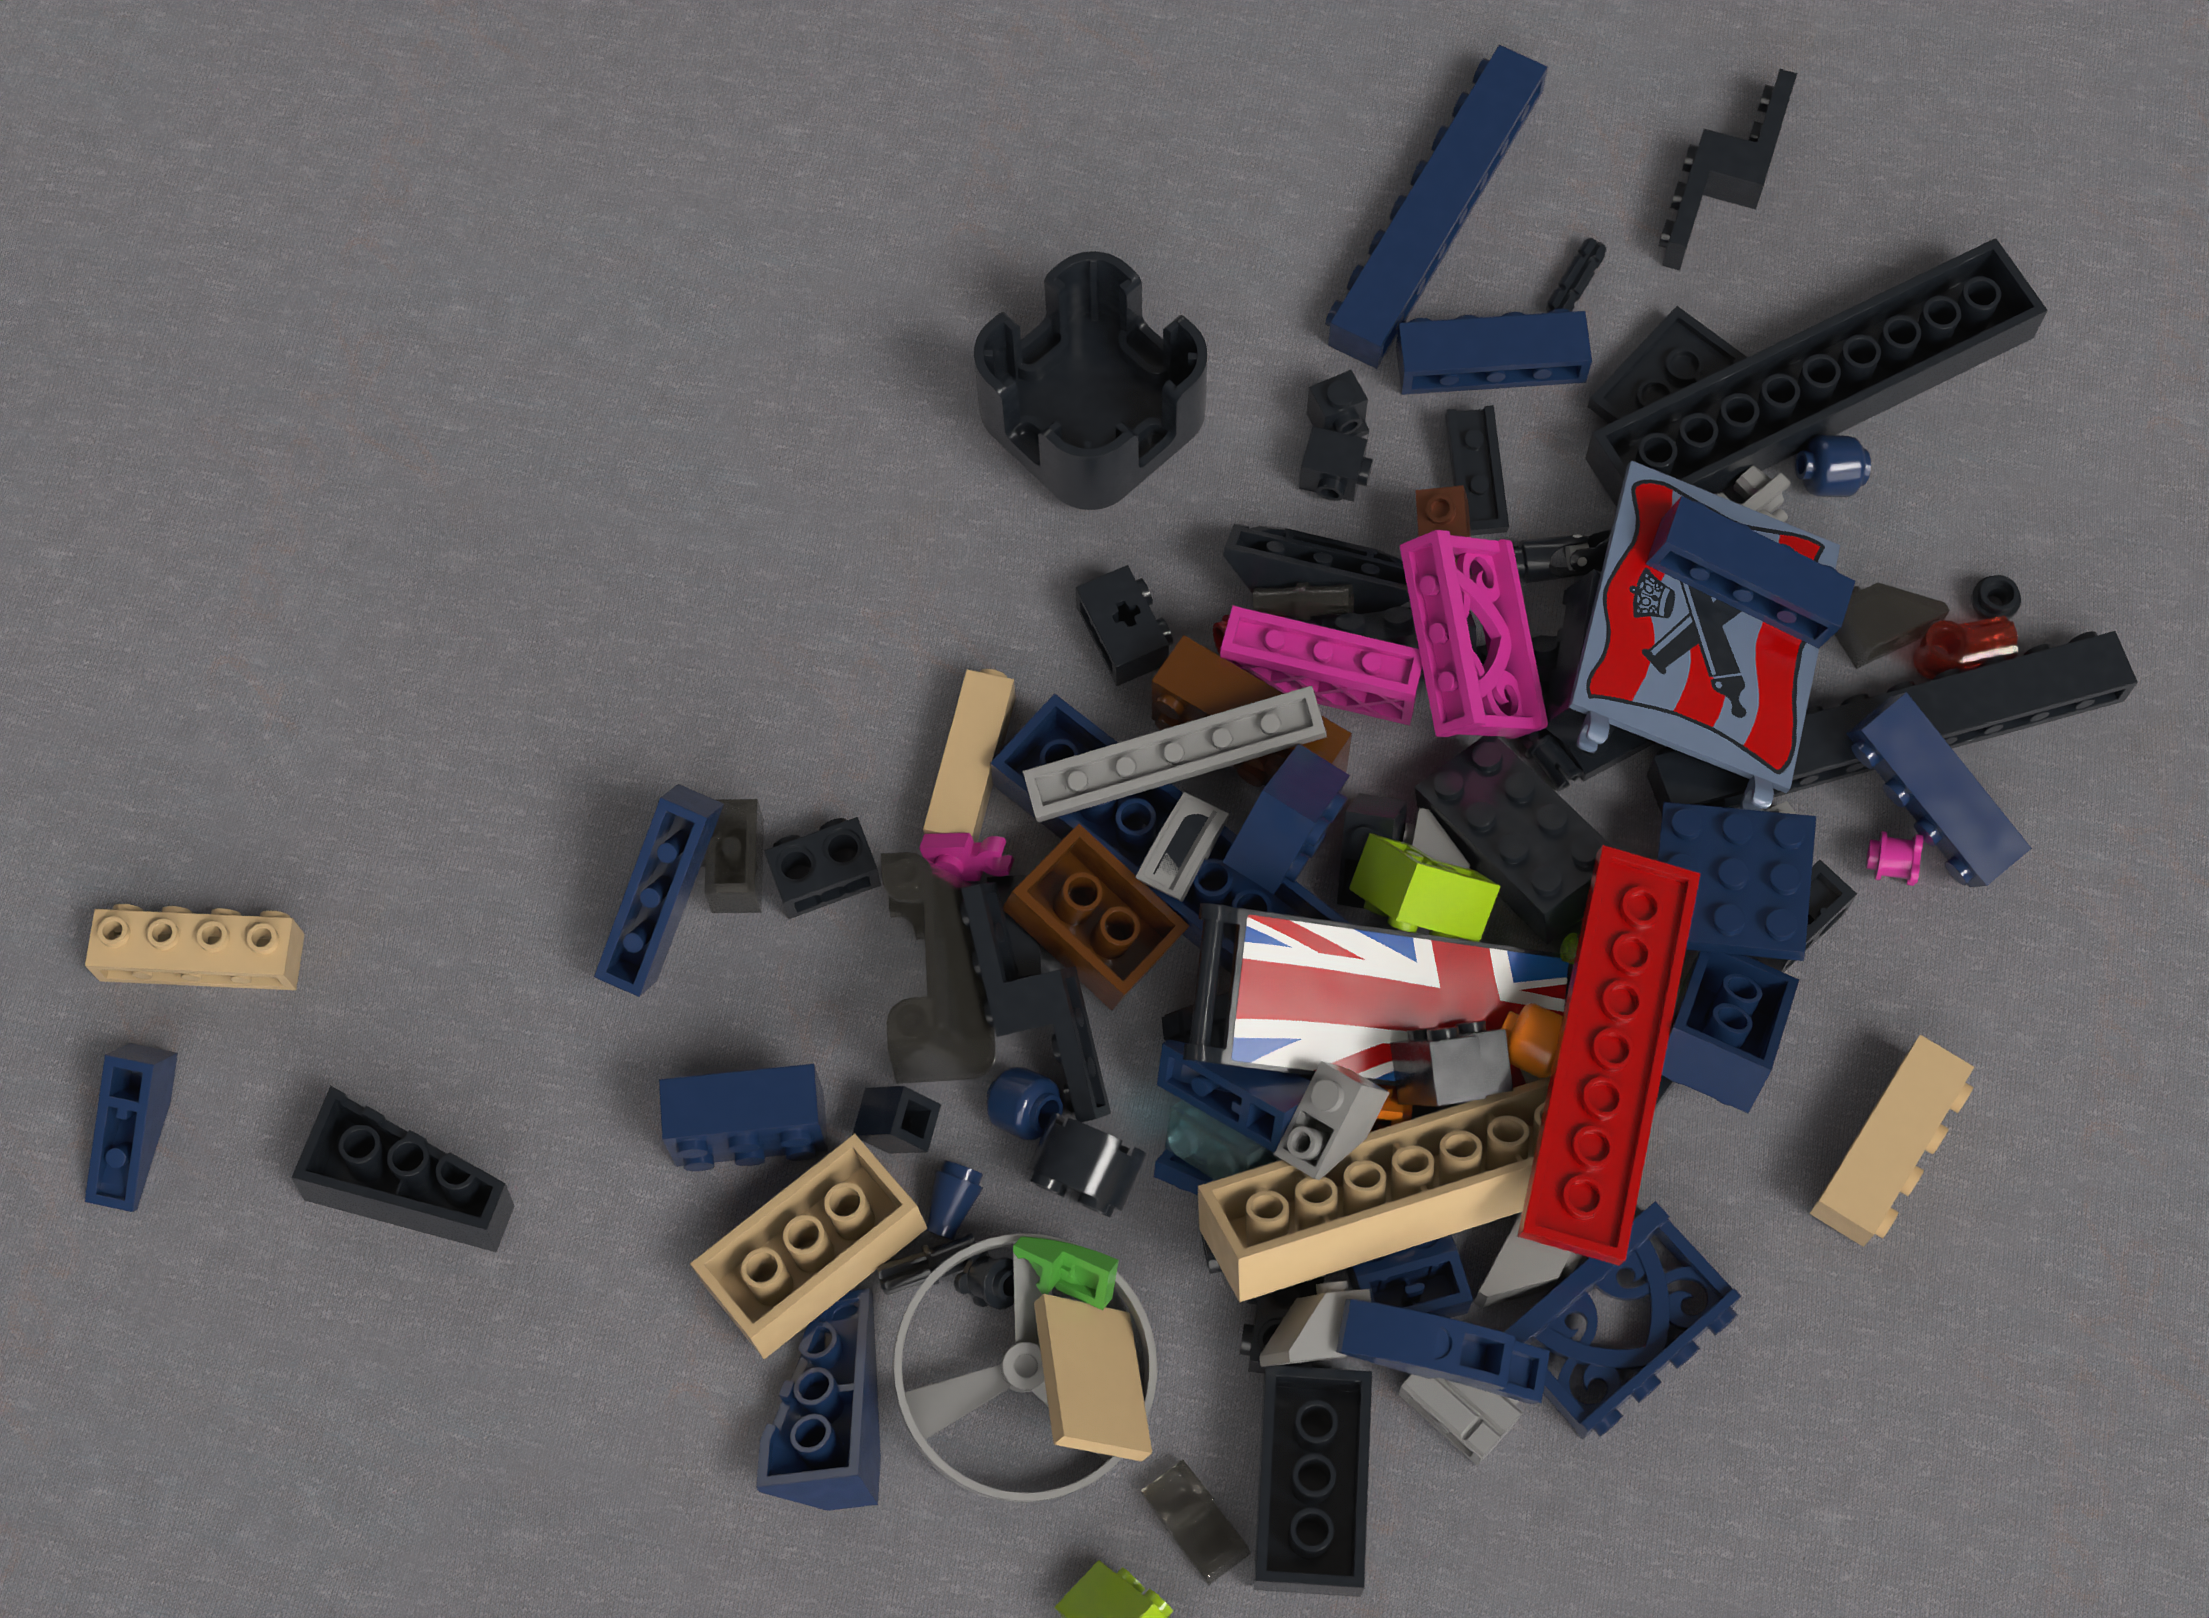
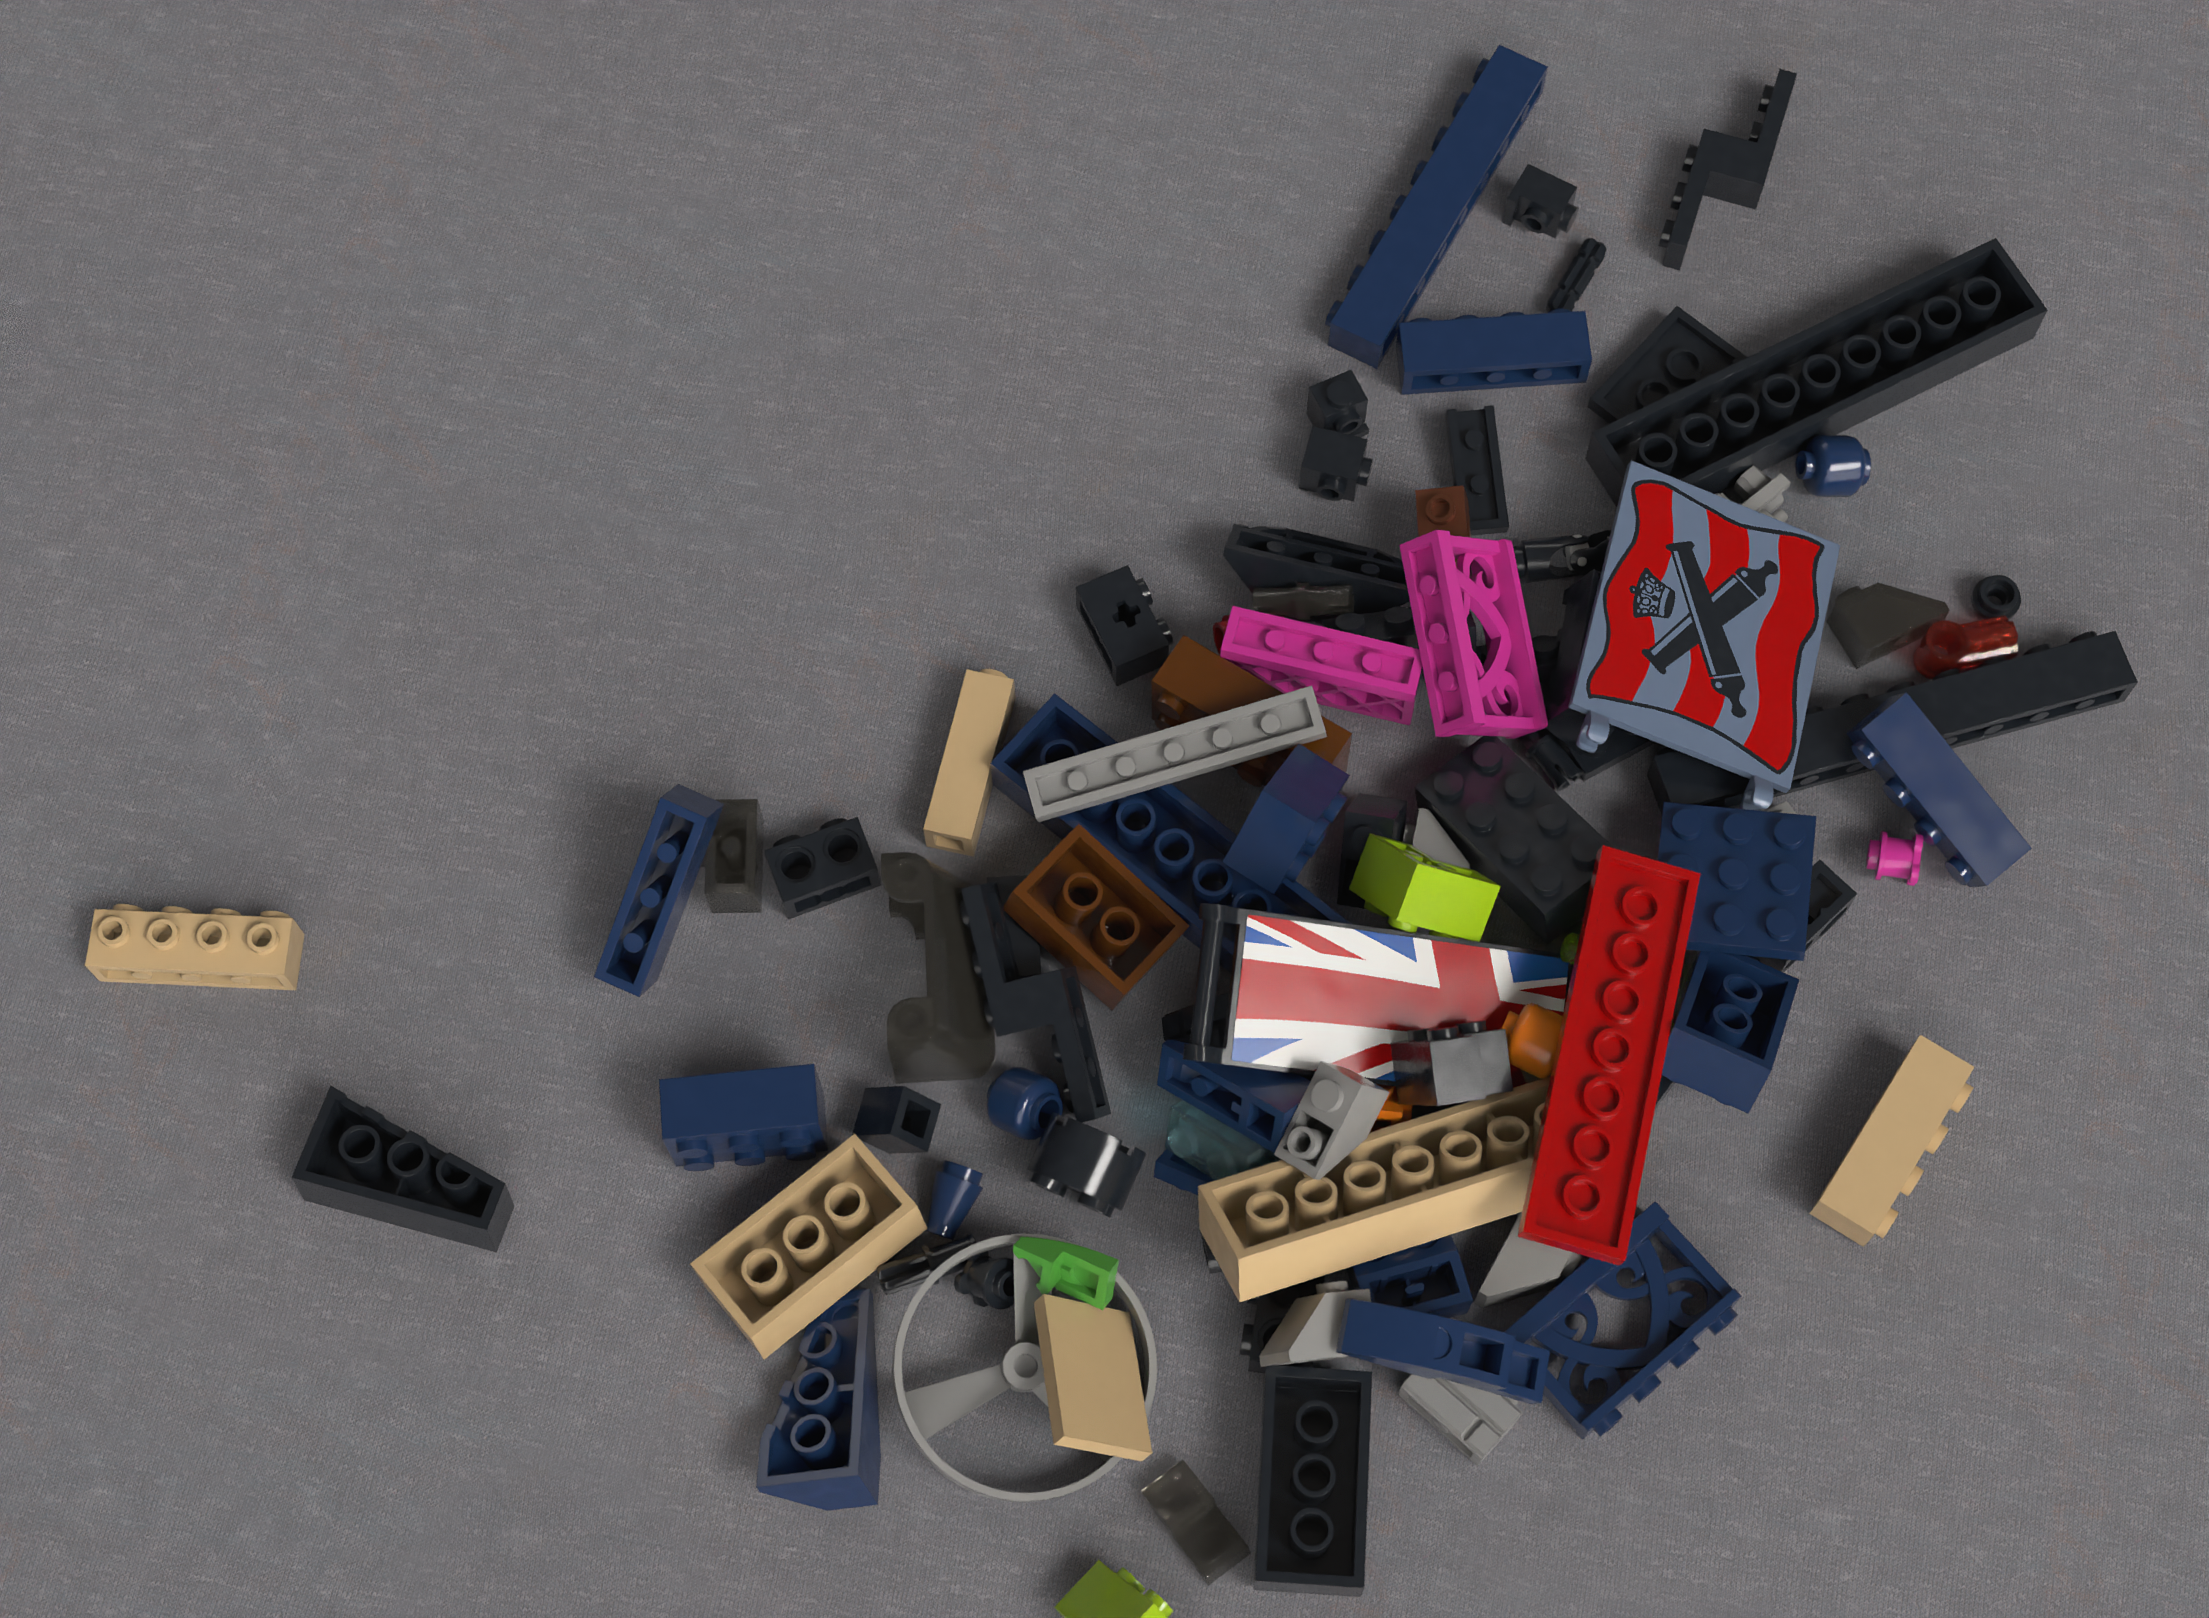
dark blue slope [85,1043,178,1212] -> none
dark pink plate [919,833,1014,882] -> none
black piece [974,251,1207,510] -> none
light grey slope [1135,792,1230,902] -> none
dark blue brick [1646,496,1855,649] -> none
none -> black brick [1502,164,1579,239]

